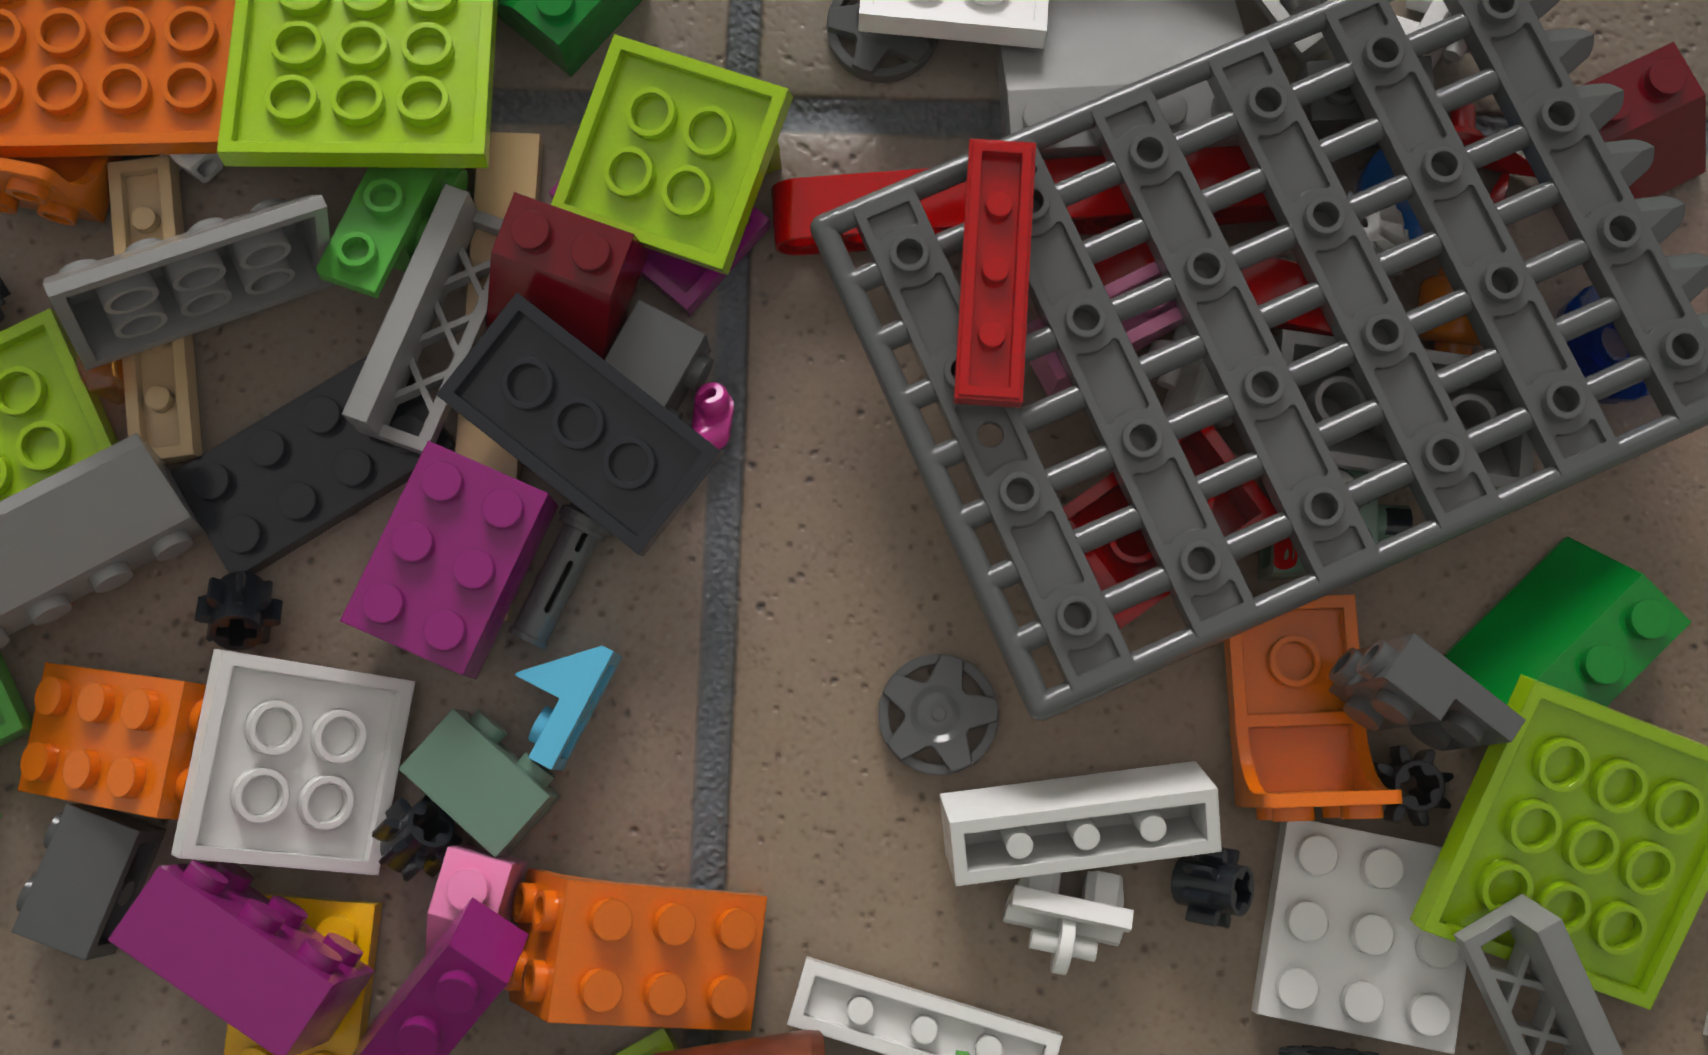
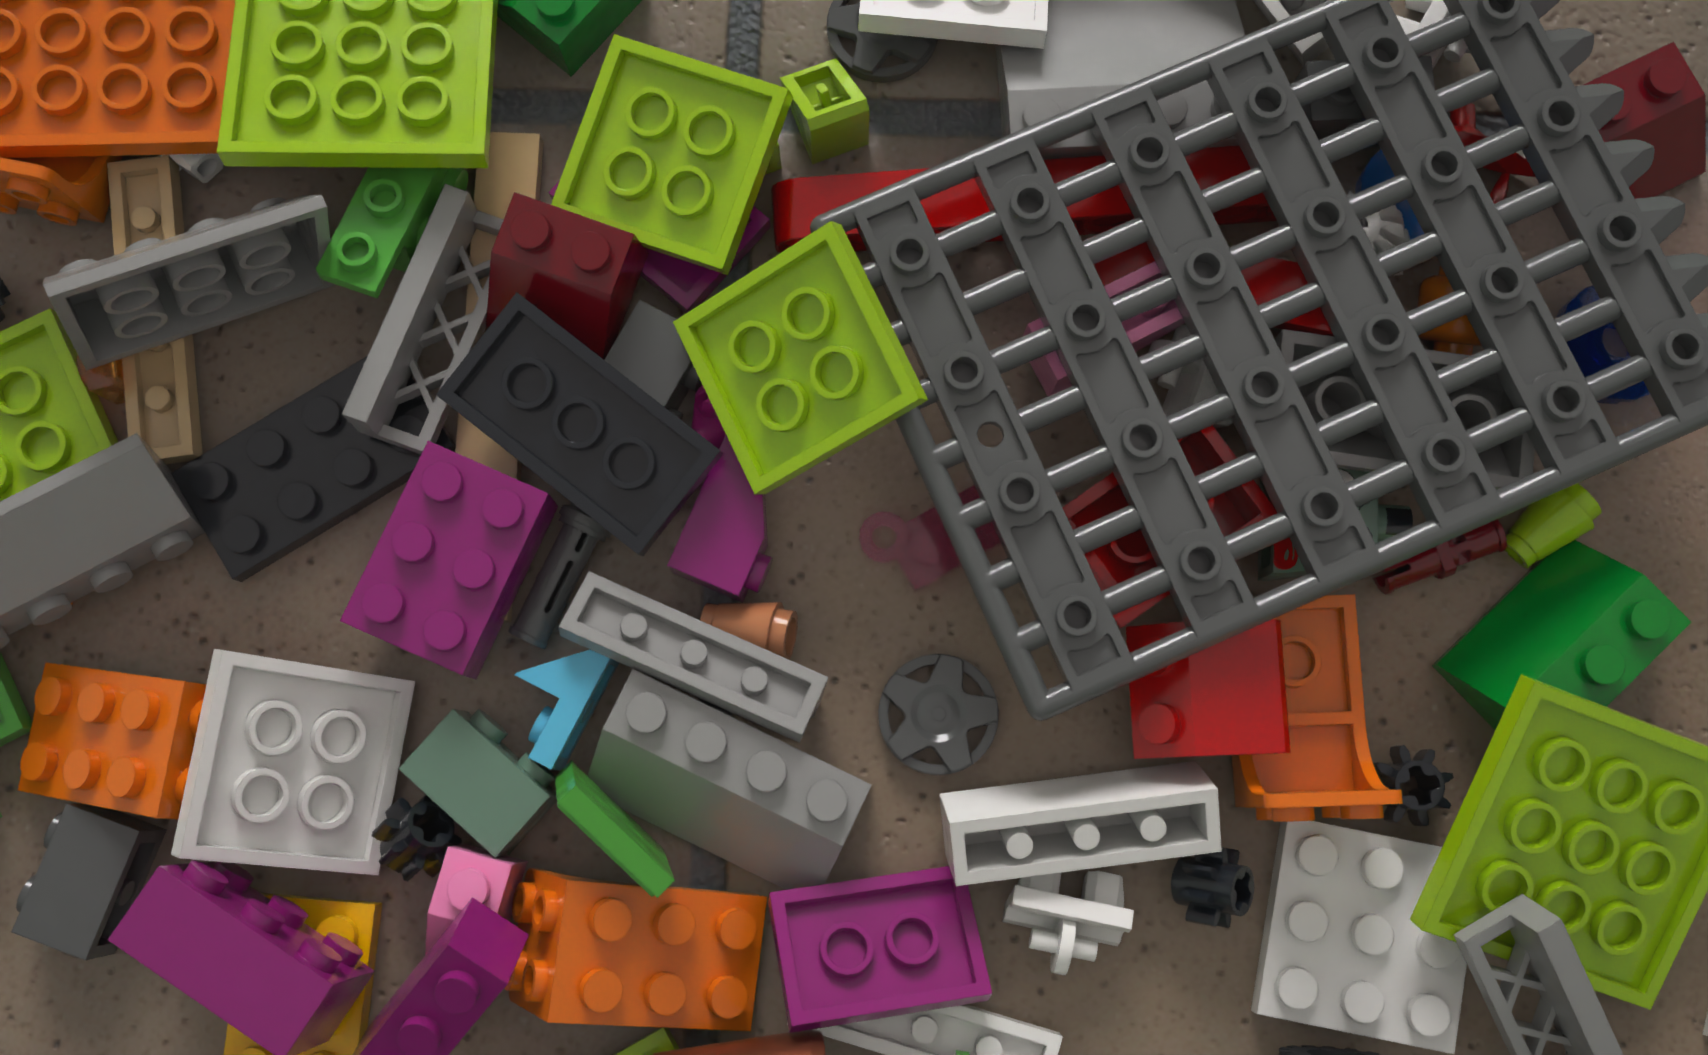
black gear [195,571,283,651] -> none
red tile [953,138,1036,408] -> none
dark grey plate [1328,633,1526,751] -> none
none -> bright green tile [555,760,675,898]
none -> light grey fence [559,571,829,743]
none -> light grey slope [587,669,872,890]
none -> magenta slope [667,435,773,603]
none -> lime plate [673,221,928,494]
none -> nougat cone [700,602,798,659]
none -> magenta plate [768,866,993,1033]
none -> lime slope [780,58,870,165]
none -> clear pink hinge [859,485,1001,592]
none -> red slope [1126,619,1291,759]
none -> dark red pin [1373,519,1507,595]
none -> lime cone [1505,483,1602,569]

